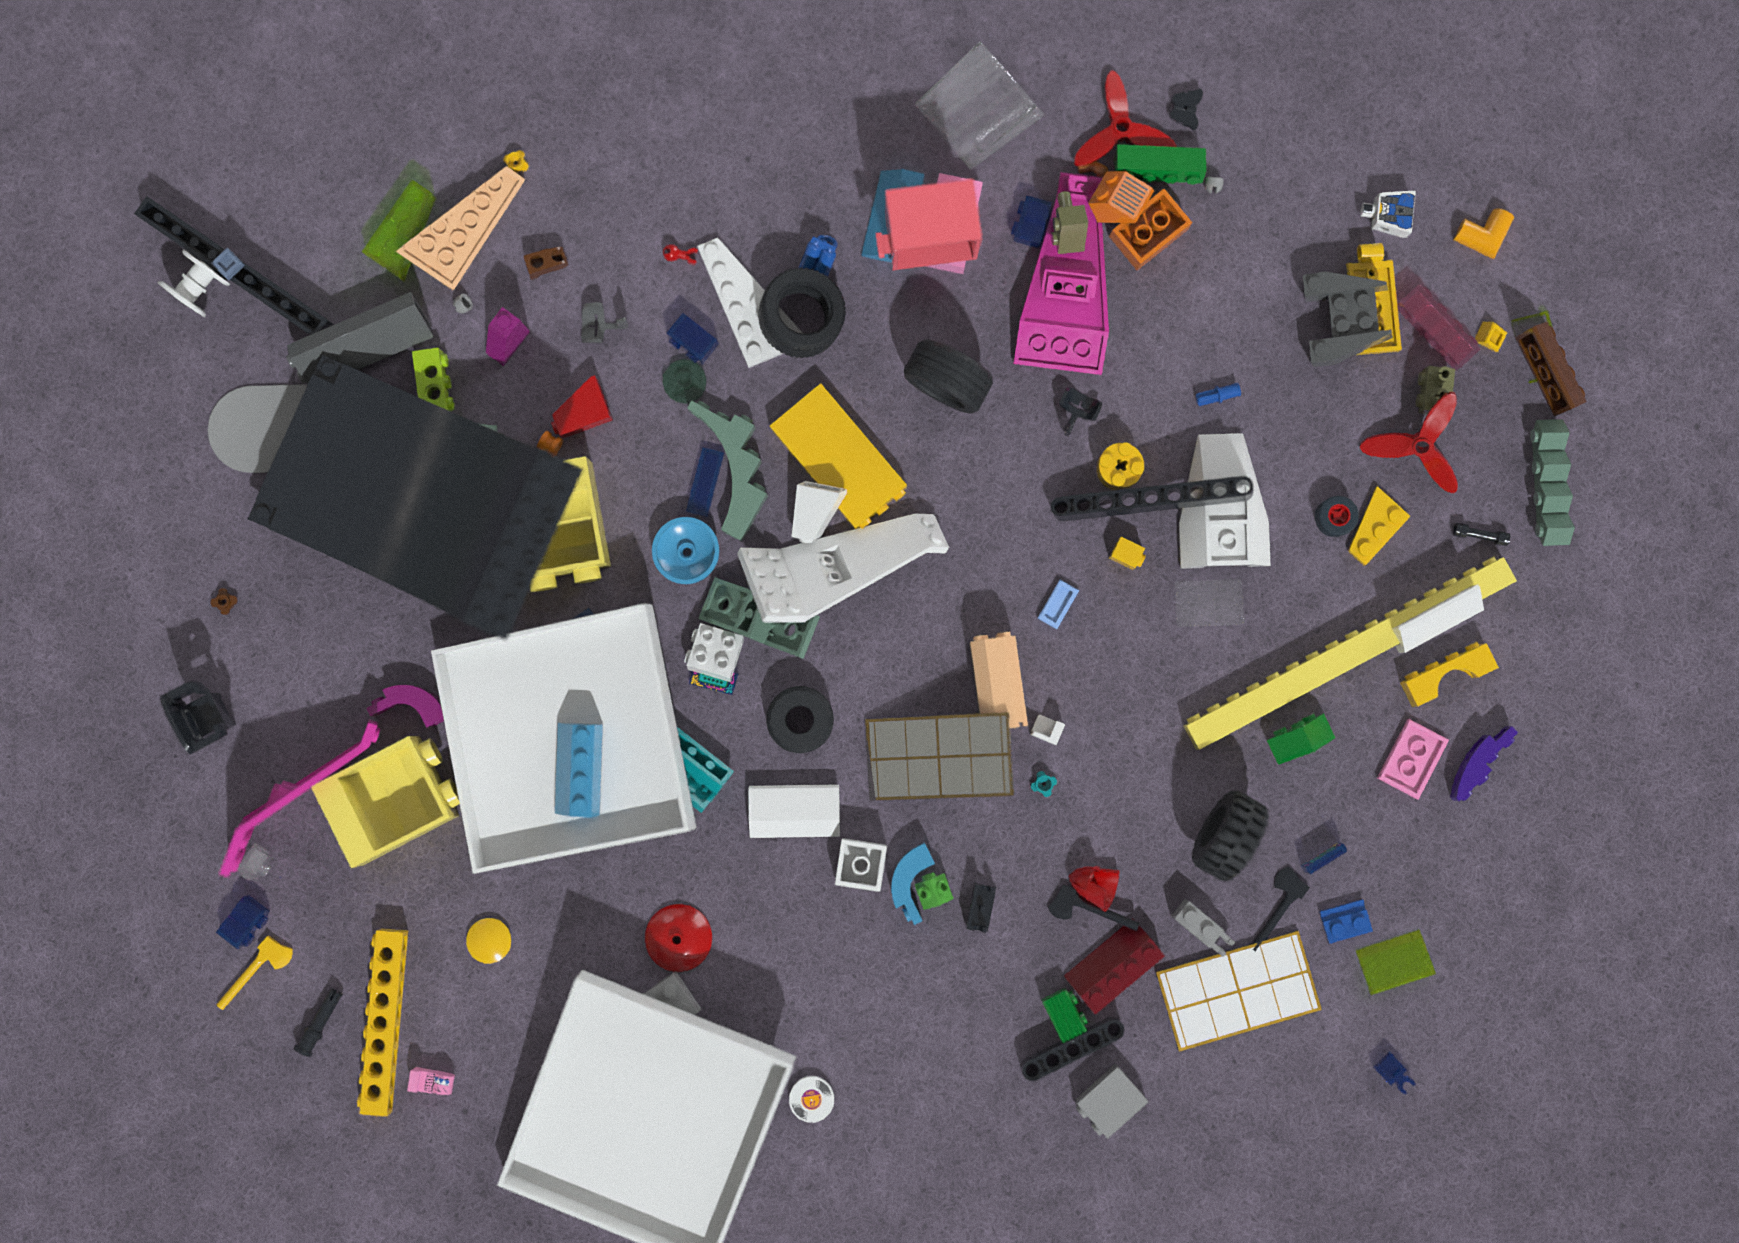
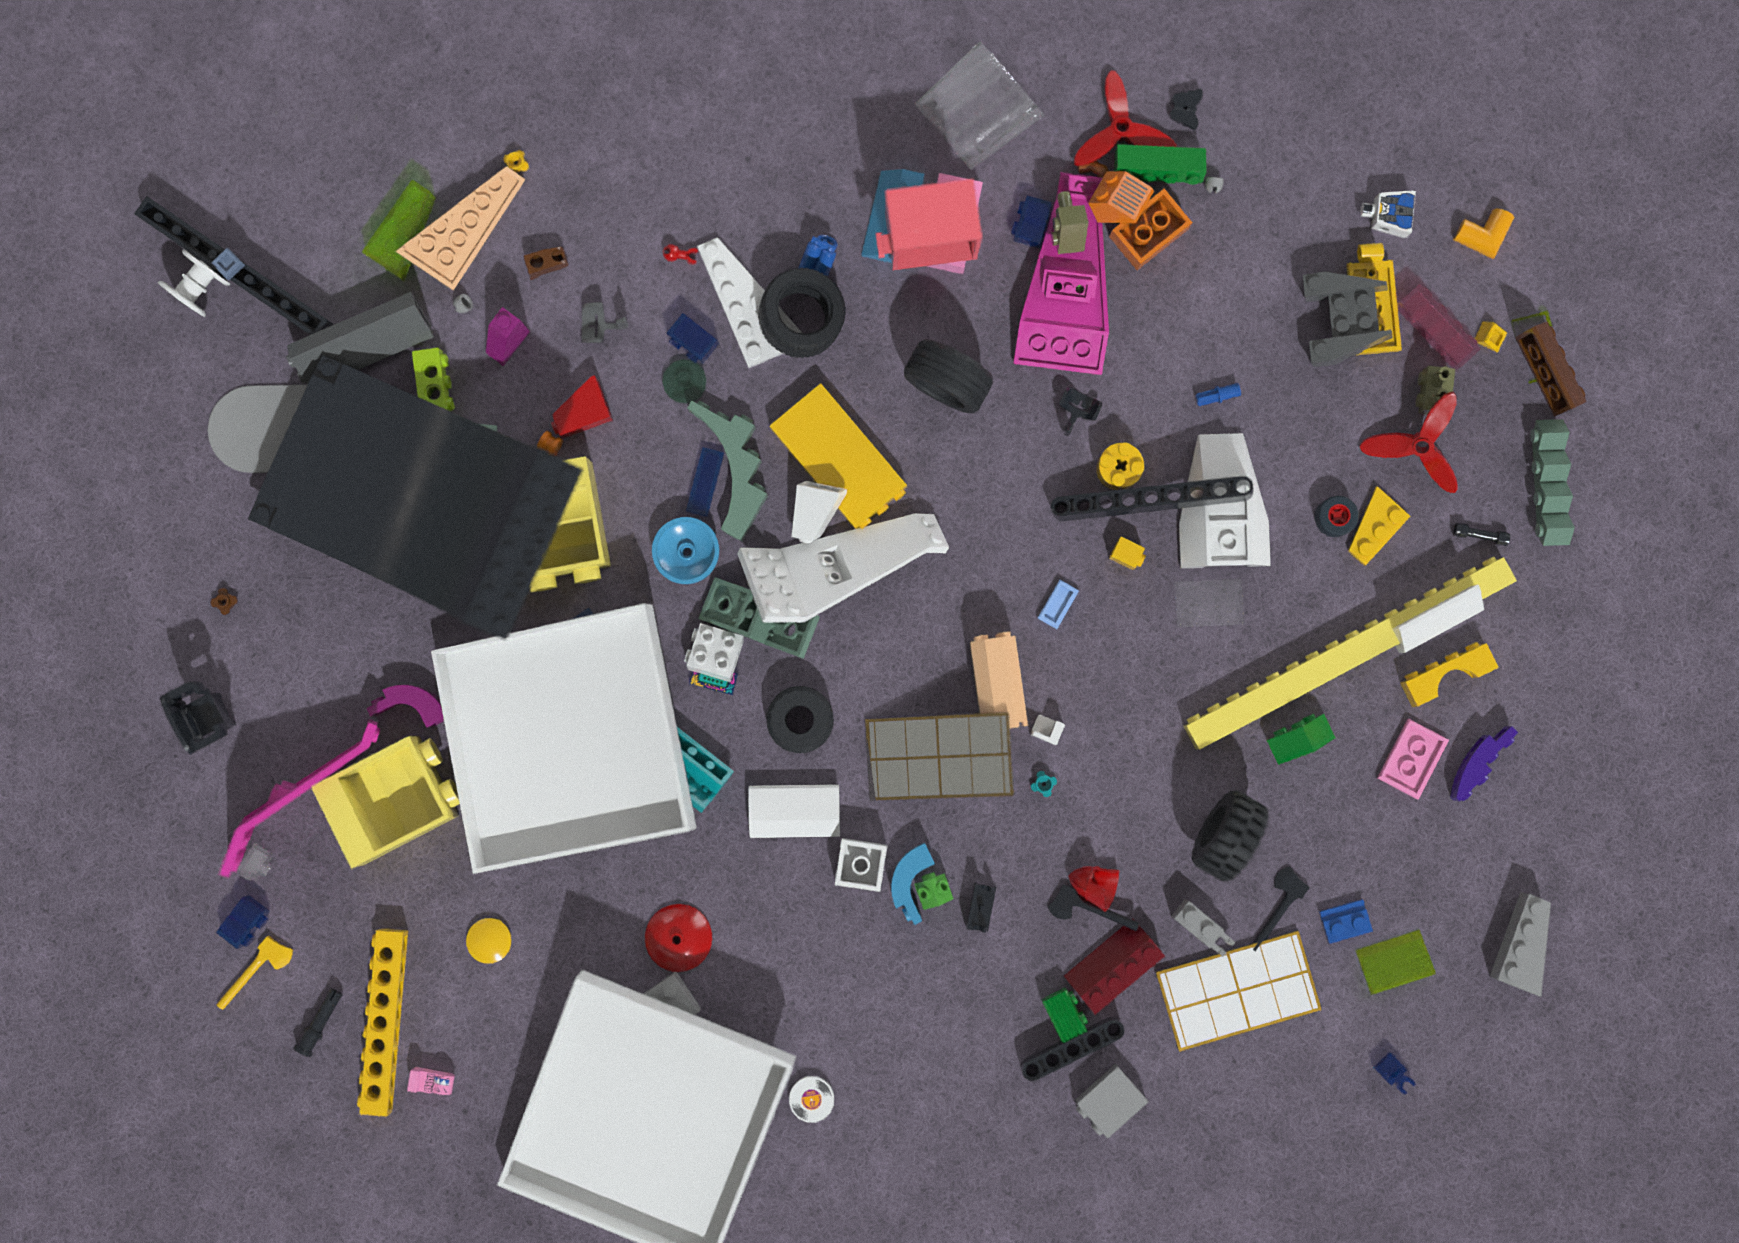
dark azure slope [555,723,603,818] -> none
clear blue tile [1301,842,1347,874] -> none
none -> light grey wedge [1490,892,1551,997]

